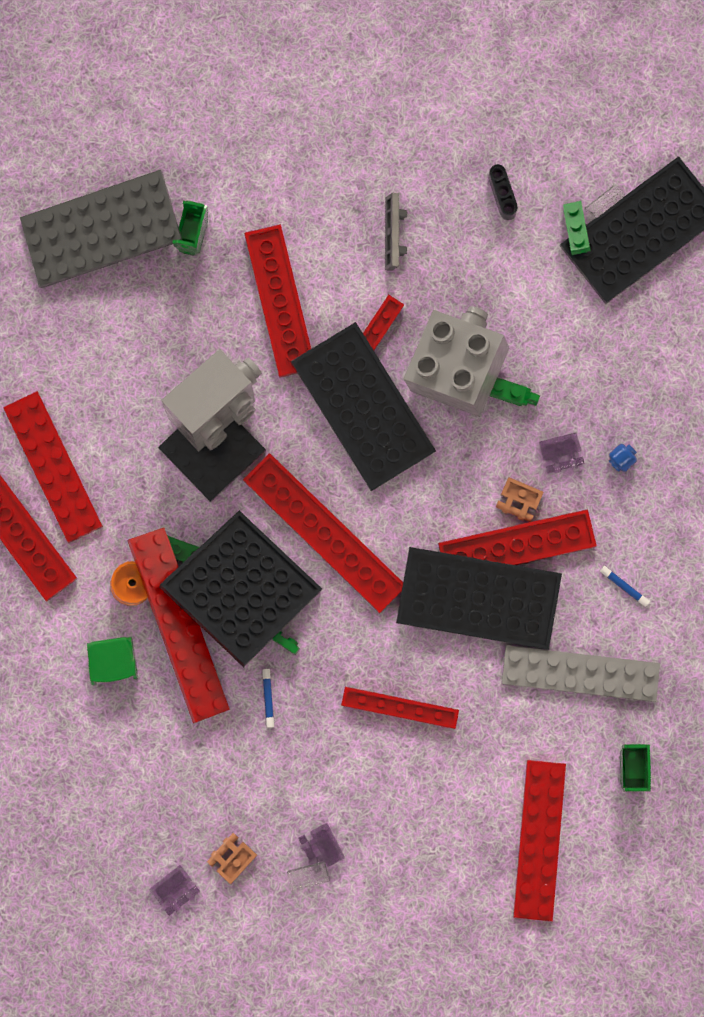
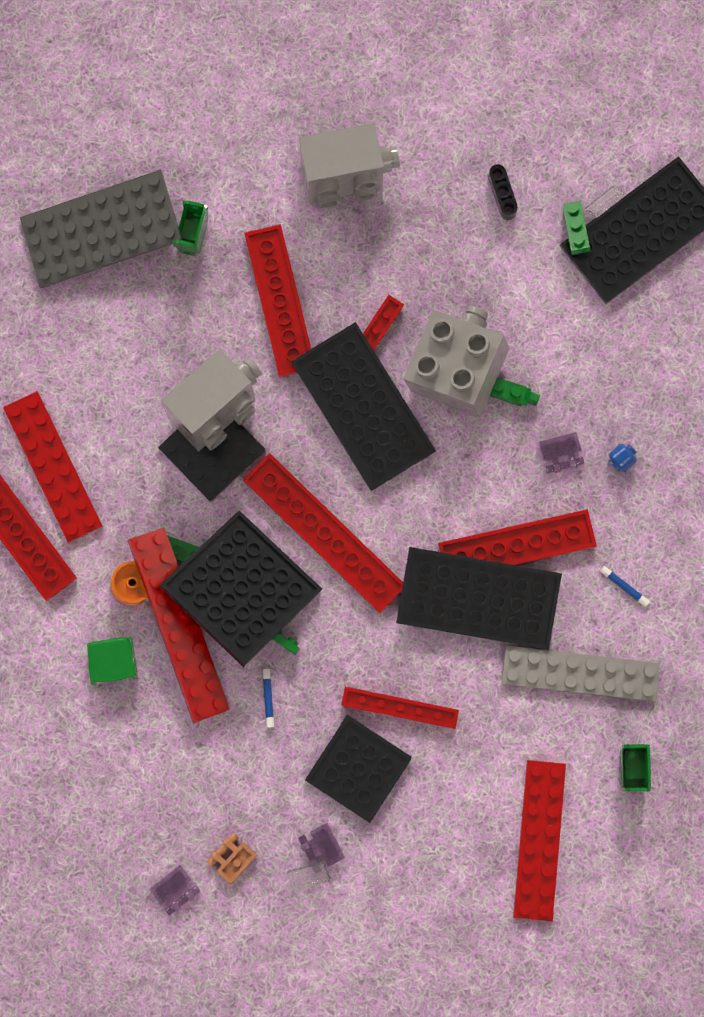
dark grey hinge [385,192,407,271] -> none
nougat plate [496,477,544,522] -> none
none -> light grey brick [299,123,400,208]
none -> black plate [305,715,412,823]

